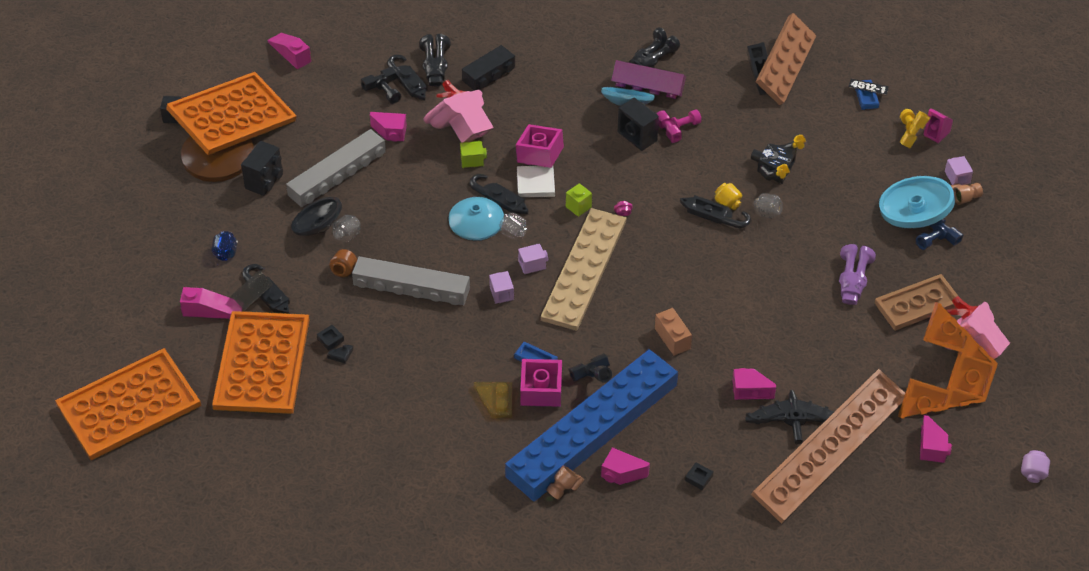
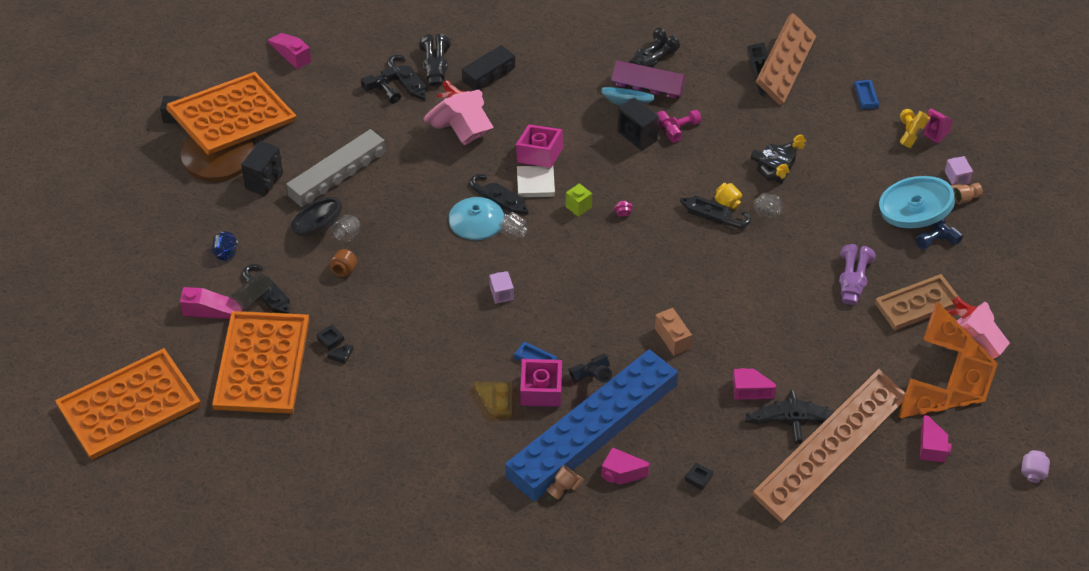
light grey brick [352,256,470,305] -> none
dark pink slope [370,112,407,141] -> none
lime brick [460,141,487,168] -> none
lavender brick [518,244,548,274] -> none
tan plate [541,208,626,331] -> none
black sticker [849,79,889,95] -> none

